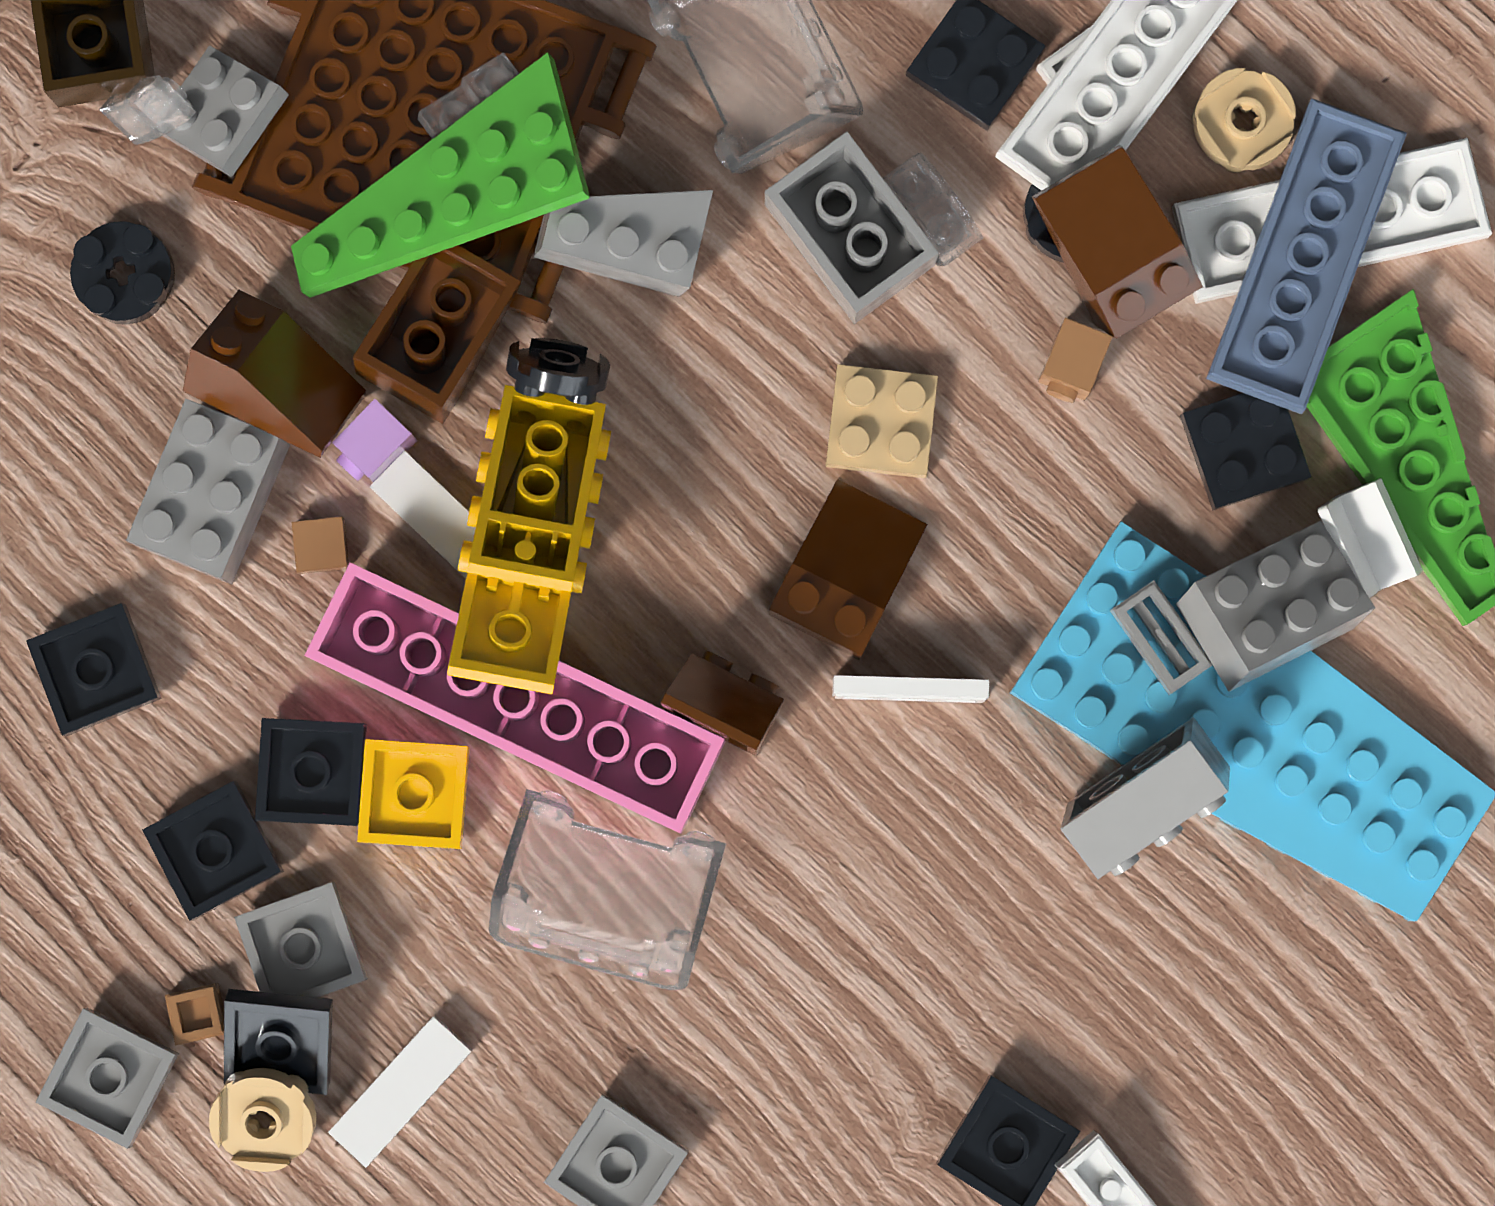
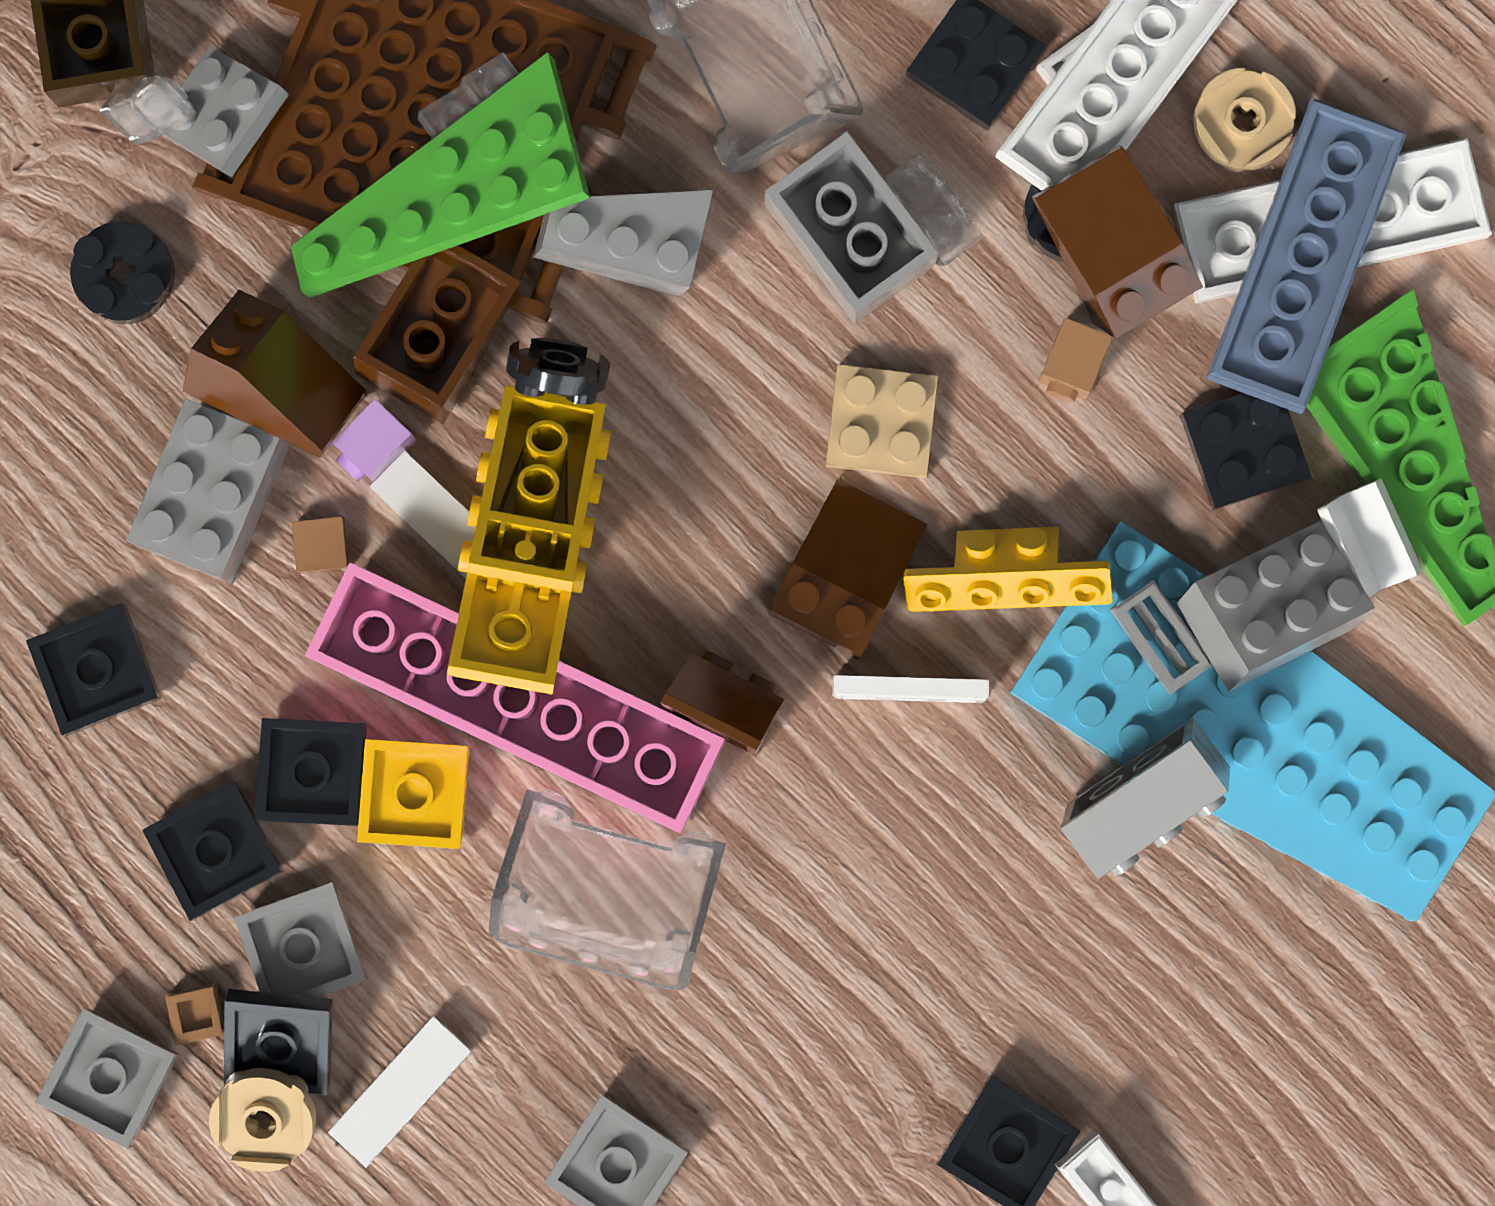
none -> yellow bracket [903,527,1113,612]

